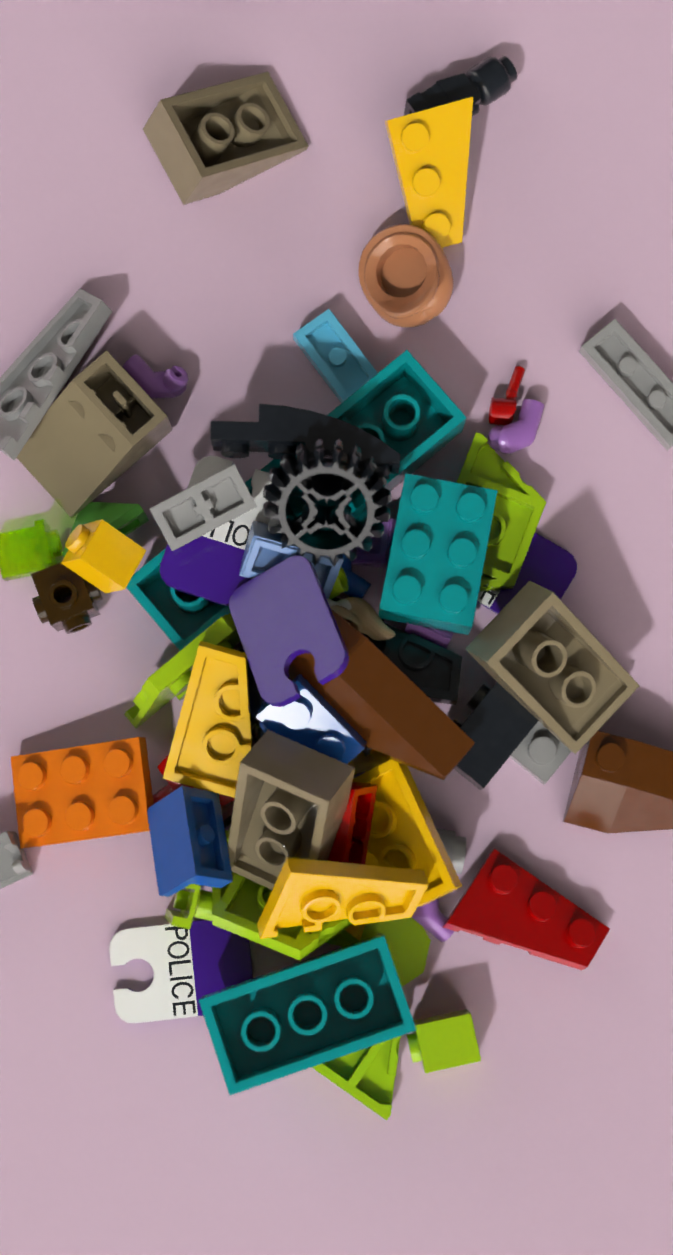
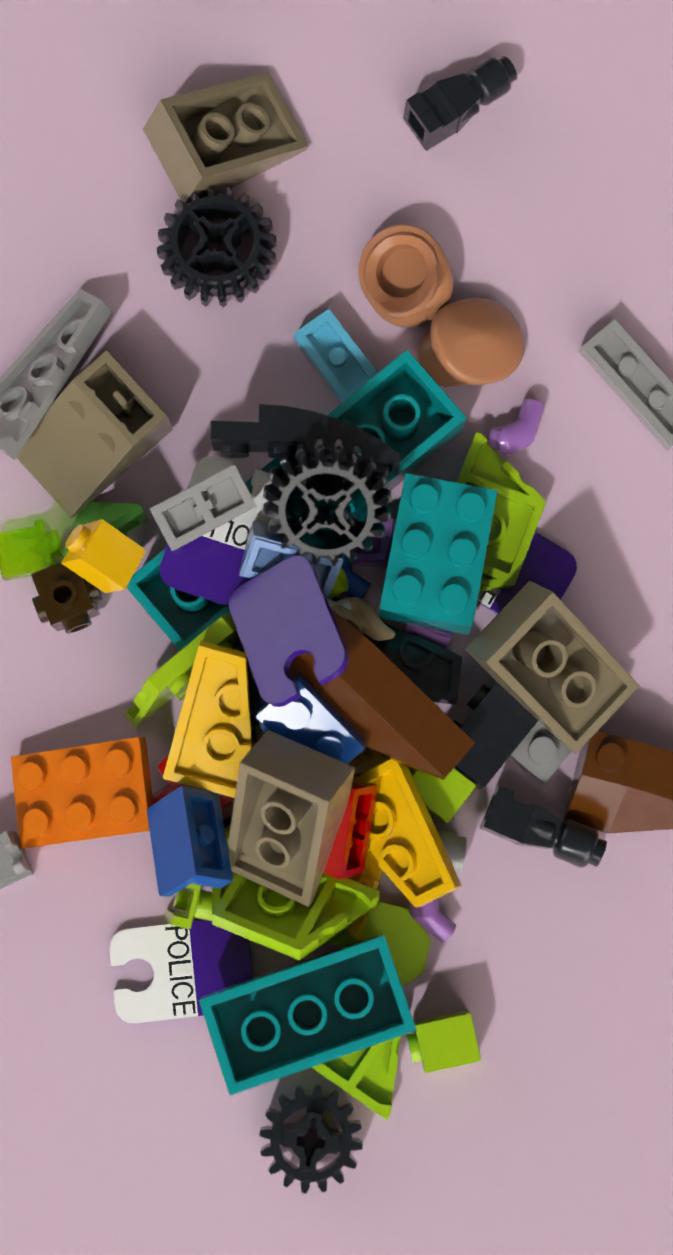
medium lavender arm [122,354,188,398] -> none
yellow wing [257,857,429,939] -> none
yellow wing [384,97,473,248] -> none
red wing [443,848,610,970] -> none
red hand [489,366,525,425] -> none
none -> black gear [157,185,277,308]
none -> black gear [259,1084,363,1194]
none -> lime brick [408,766,476,824]
none -> nougat piece [418,298,524,387]
none -> black piece [480,786,607,868]

